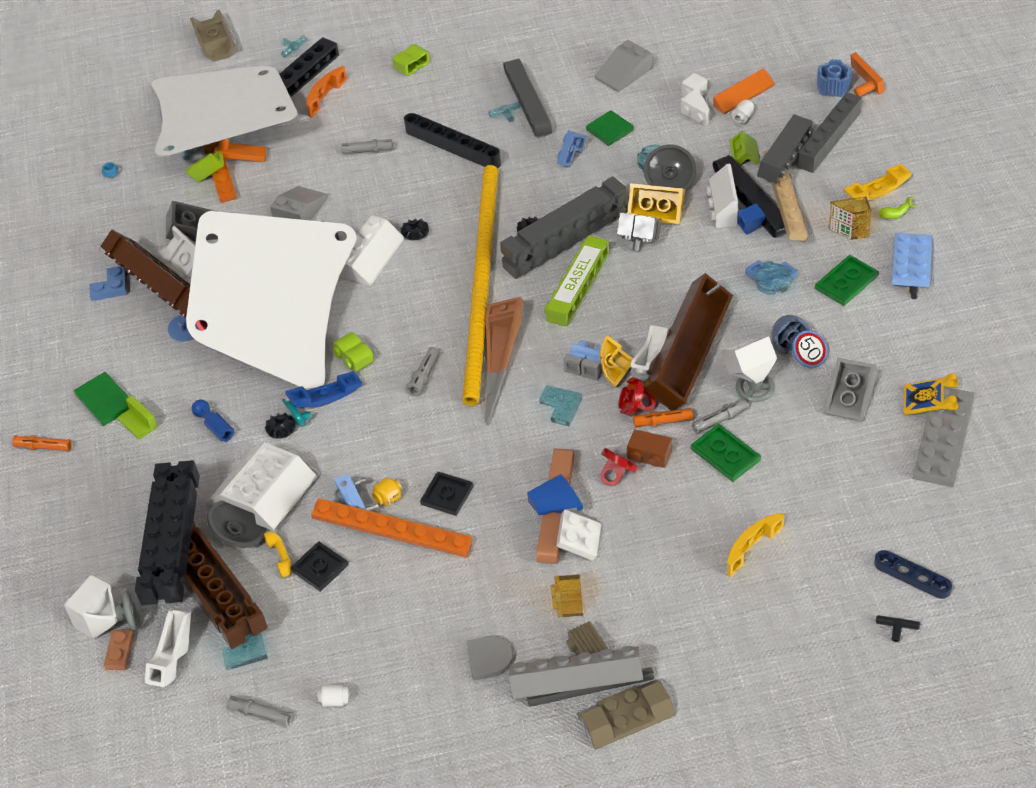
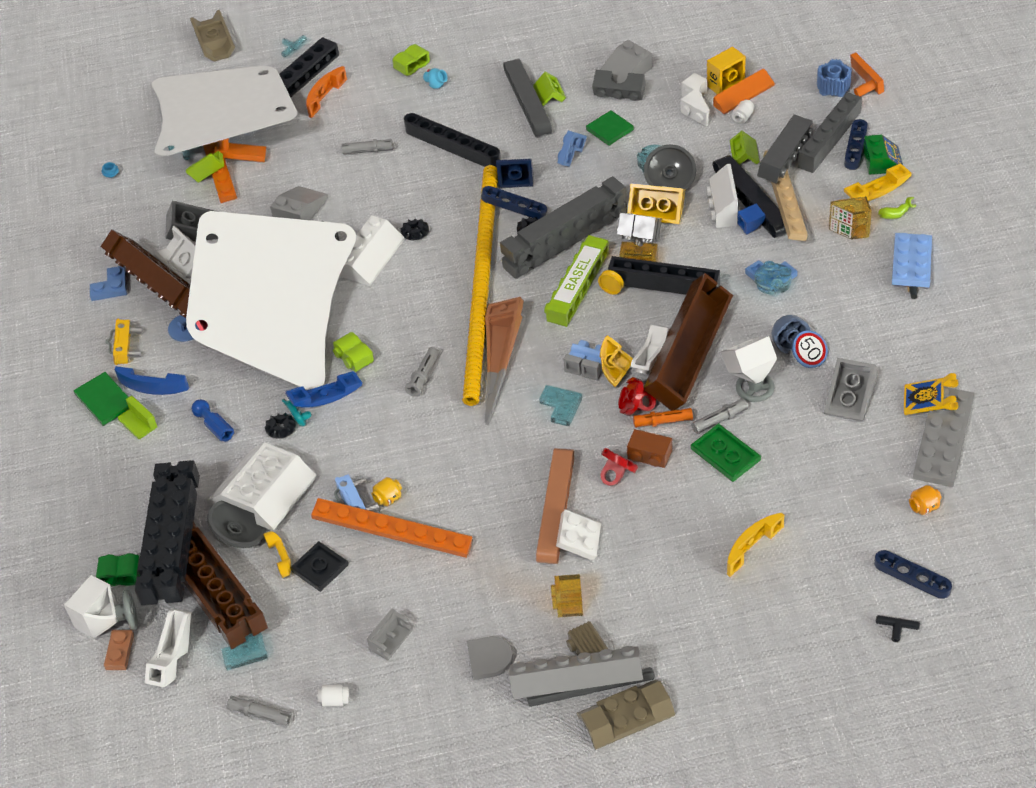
orange pin [12,435,72,452] -> none
black tile [420,471,474,516] -> none
clear light blue piece [488,102,520,122] -> none
blue slope [527,474,583,515] -> none
green tile [815,254,879,306] -> none
none -> green brick [96,553,140,587]
none -> yellow piece [105,318,143,365]
none -> blue slope [114,366,189,395]
none -> light grey hinge [367,608,413,660]
none -> medium azure animal [423,68,447,89]
none -> dark blue beam [481,186,547,219]
none -> dark blue slope [496,159,534,188]
none -> lime panel [533,72,566,106]
none -> dark grey arch [592,69,646,100]
none -> yellow piece [598,270,624,295]
none -> black brick [608,256,720,295]
none -> clear yellow brick [619,241,658,262]
none -> yellow brick [707,46,746,94]
none -> dark blue beam [844,119,868,170]
none -> green slope [863,134,903,175]
none -> light orange head [909,485,941,515]

